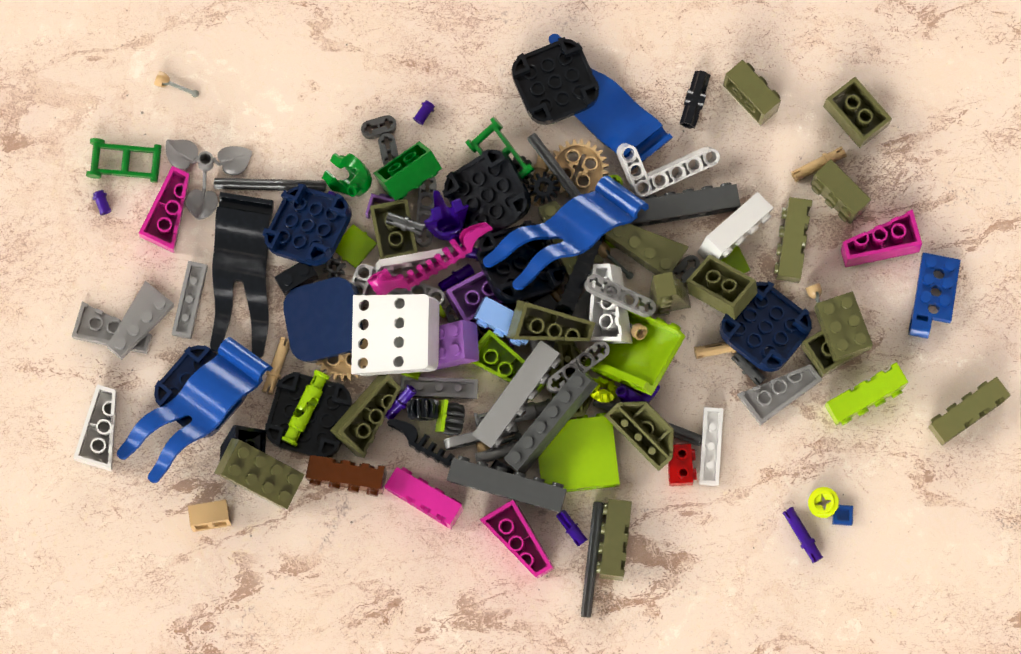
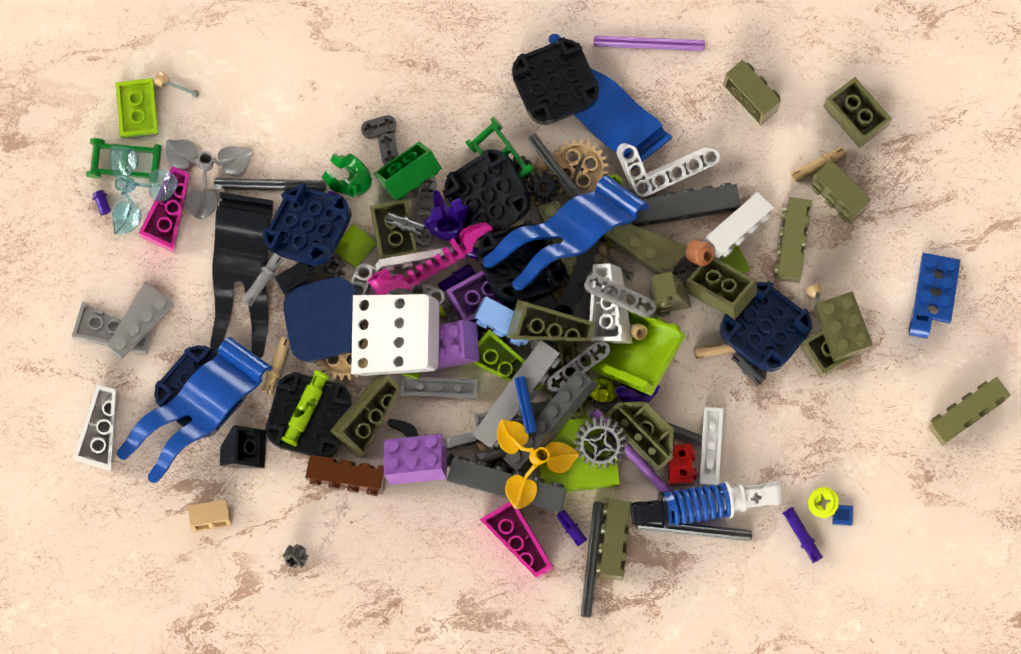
light grey plate [172,261,208,339] -> none
olive brick [214,438,305,509] -> none
medium lavender bracket [365,193,395,219] -> none
dark pink wedge [384,467,463,530] -> none
dark purple pin [385,384,417,419] -> none
black gear [407,398,439,421] -> none
dark purple pin [413,100,435,125] -> none
lime piece [435,399,449,432] -> none
dark grey gear [442,402,465,436] -> none
black piece [680,70,711,129] -> none
light grey wing [737,364,822,426] -> none
lime wedge [825,362,908,426] -> none
dark pink wedge [841,209,922,268] -> none
none -> clear light blue plant [110,145,178,235]
none -> lime plate [115,78,159,138]
none -> light grey pin [241,253,284,307]
none -> dark grey gear [282,544,309,569]
none -> medium lavender brick [384,434,447,485]
none -> yellow plant [497,419,579,509]
none -> blue axle [514,376,537,434]
none -> light grey gear [574,416,627,469]
none -> medium lavender piece [589,408,674,492]
none -> medium lavender axle [594,35,705,51]
none -> piece [630,481,783,528]
none -> dark grey axle [636,521,752,541]
none -> nougat head [686,239,714,266]

